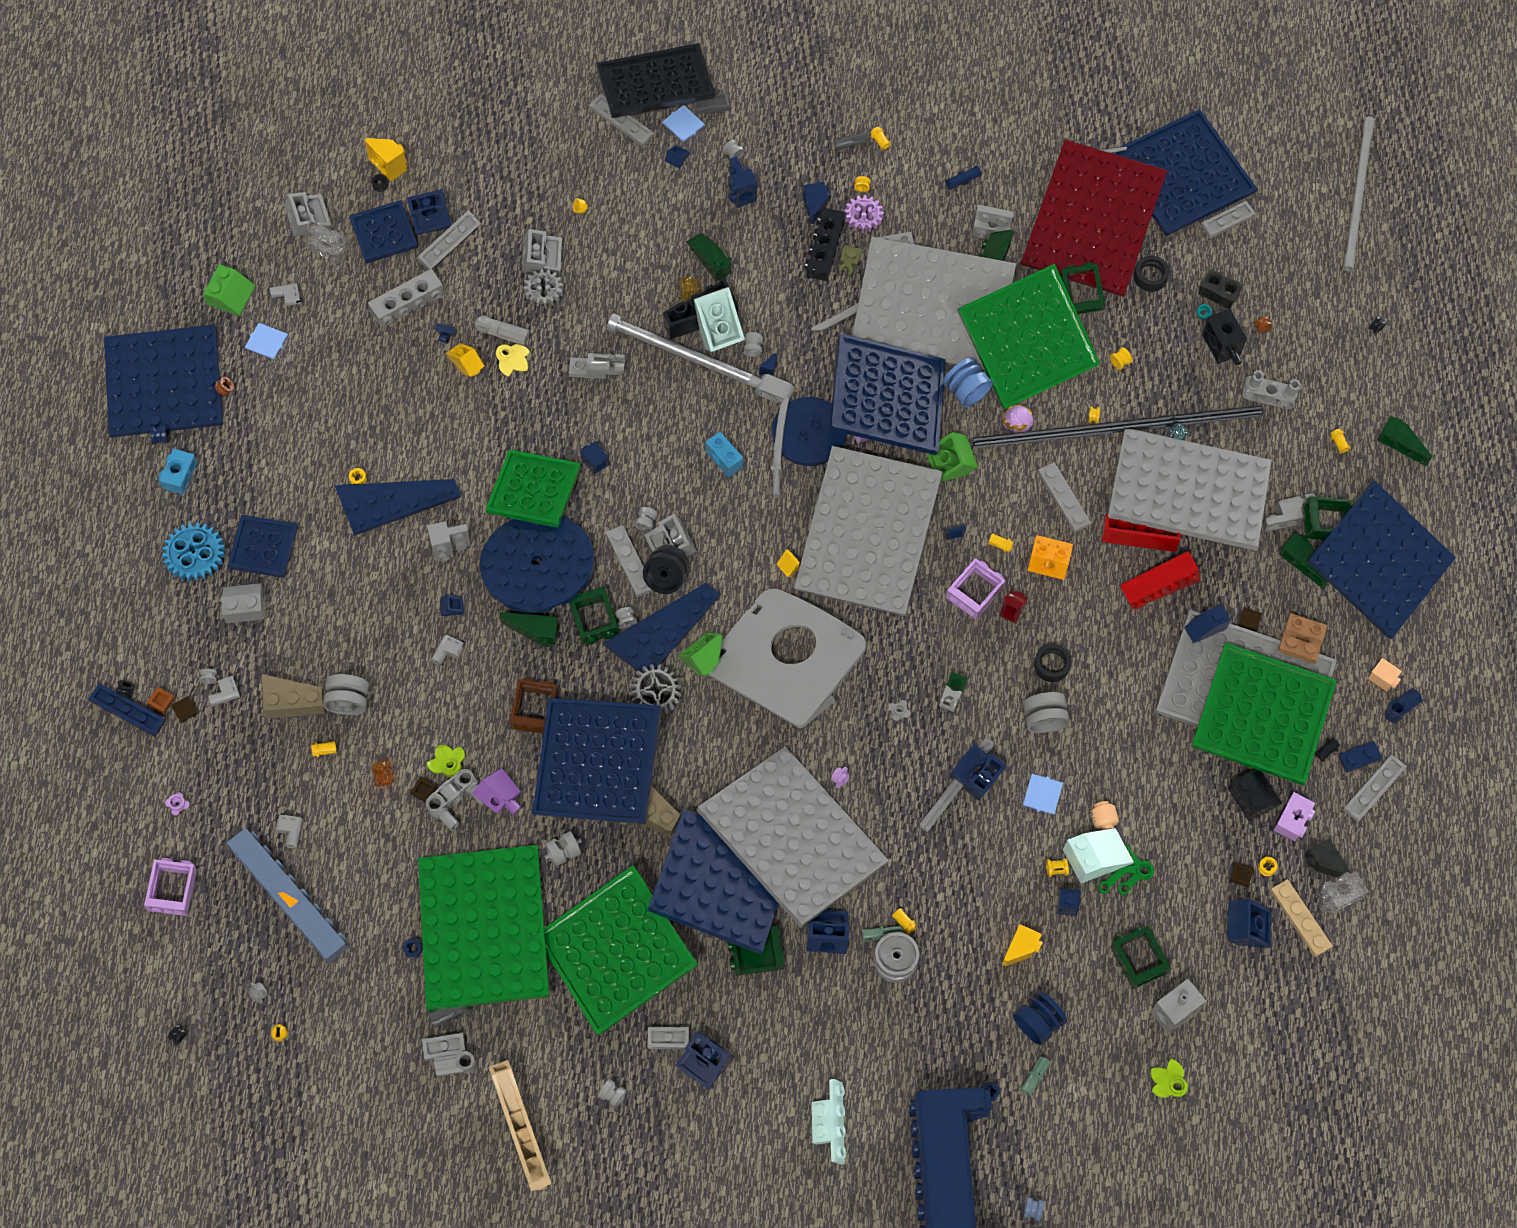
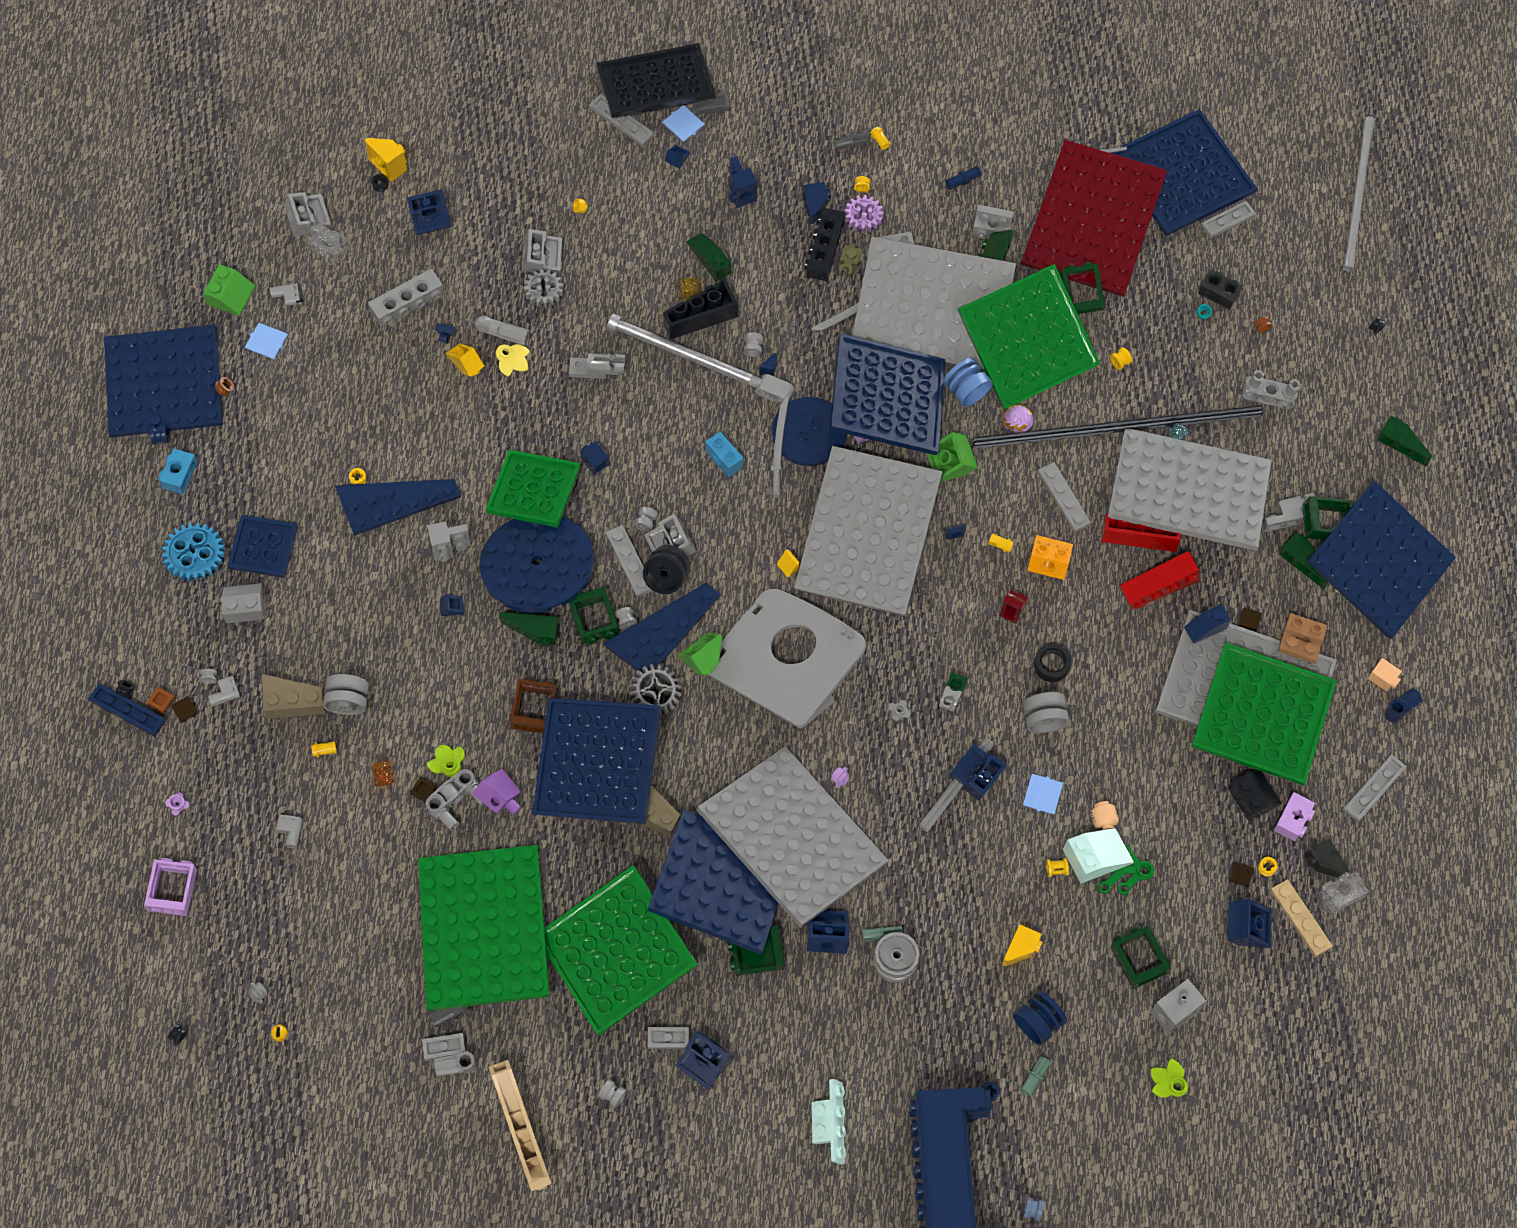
sand blue brick [227,828,348,964] -> none
dark blue plate [349,200,418,264] -> none
dark blue bush [403,939,422,959] -> none
light grey plate [417,210,481,270] -> none
light grey piece [431,635,465,665] -> none
light grey wheel [544,831,582,866] -> none
light aqua slope [694,287,745,352] -> none
light grey wheel [722,139,745,159] -> none
yellow pin [892,908,917,934] -> none
lavender window [946,558,1006,620] -> none
dark blue brick [1056,888,1081,916] -> none
yellow bush [1088,406,1100,424] -> none
black tyre [1134,255,1170,292] -> none
black piece [1201,309,1247,365] -> none
black pin [1315,737,1340,762] -> none
yellow pin [1330,429,1351,453] -> none
dark blue plate [1338,741,1382,773] -> none

